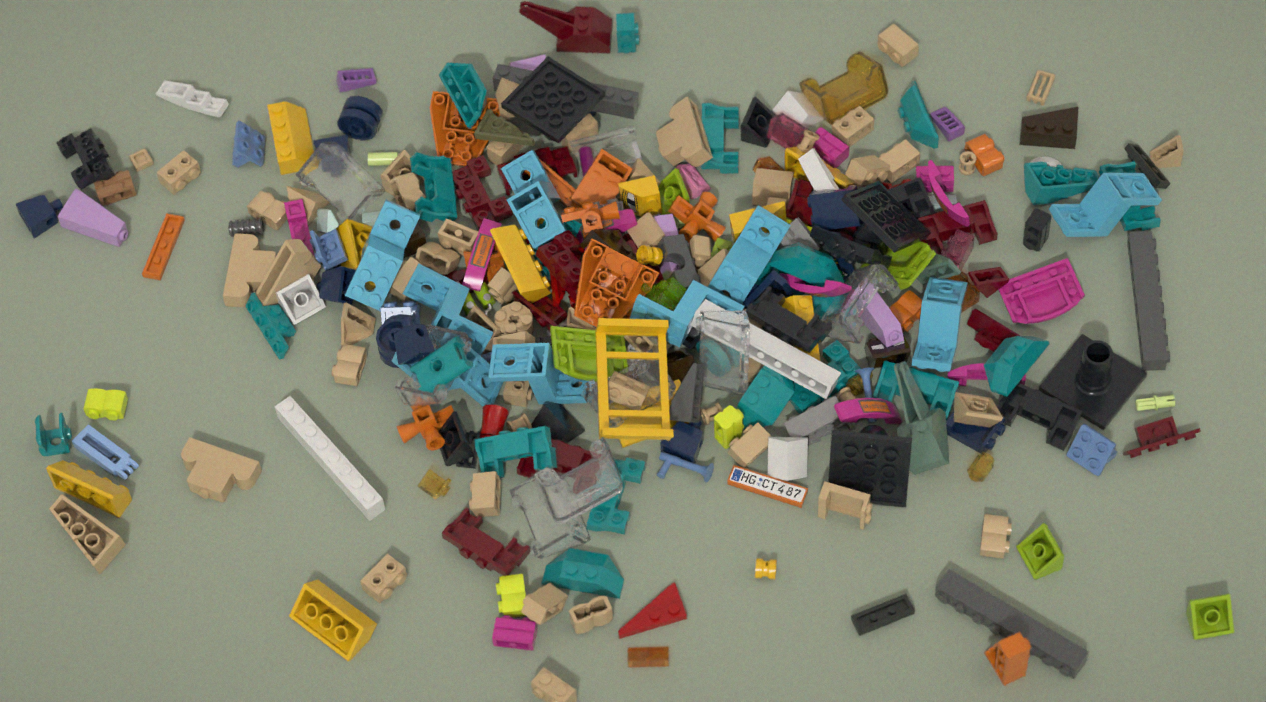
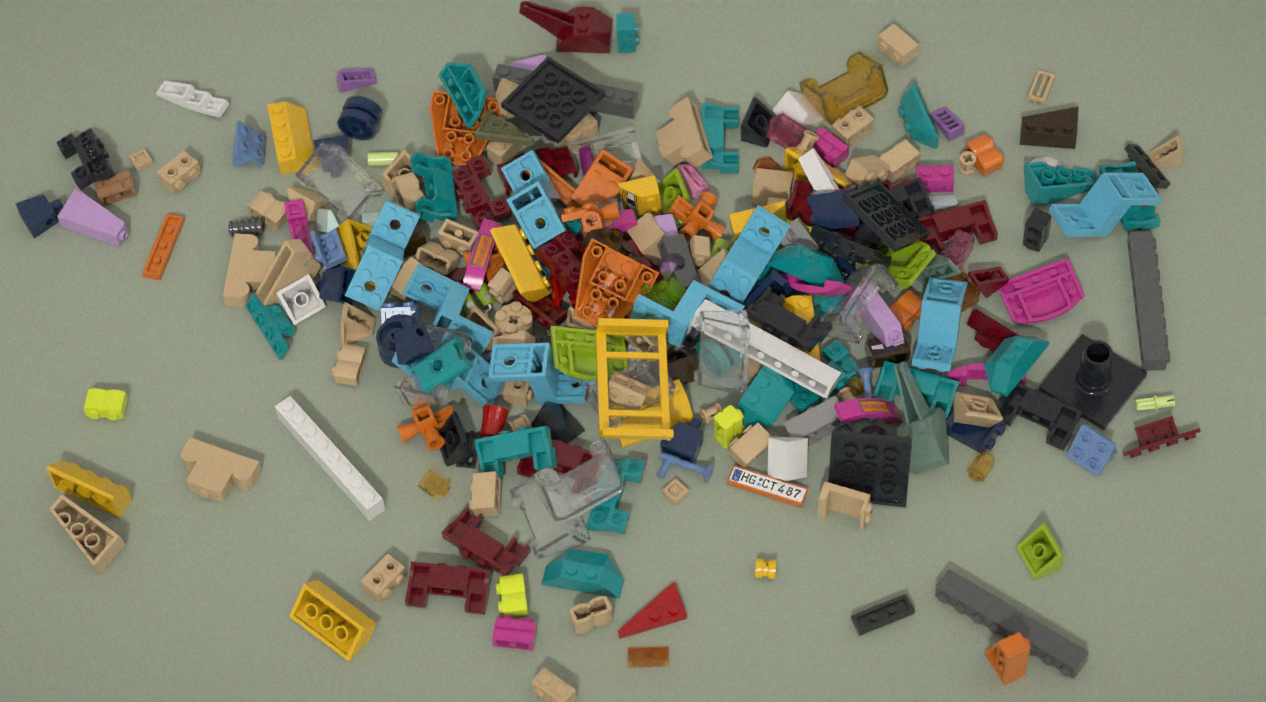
teal piece [35,413,72,456] -> none
light blue hinge [72,424,139,480] -> none
tan brick [521,583,568,625] -> none
yellow wheel [636,245,663,266] -> none
dark grey slope [669,363,705,423] -> none
dark pink slope [928,160,970,227] -> none
tan brick [980,514,1012,559] -> none
lime slope [1186,593,1234,640] -> none
none -> dark red bracket [405,561,491,615]
none -> tan tile [661,478,689,505]

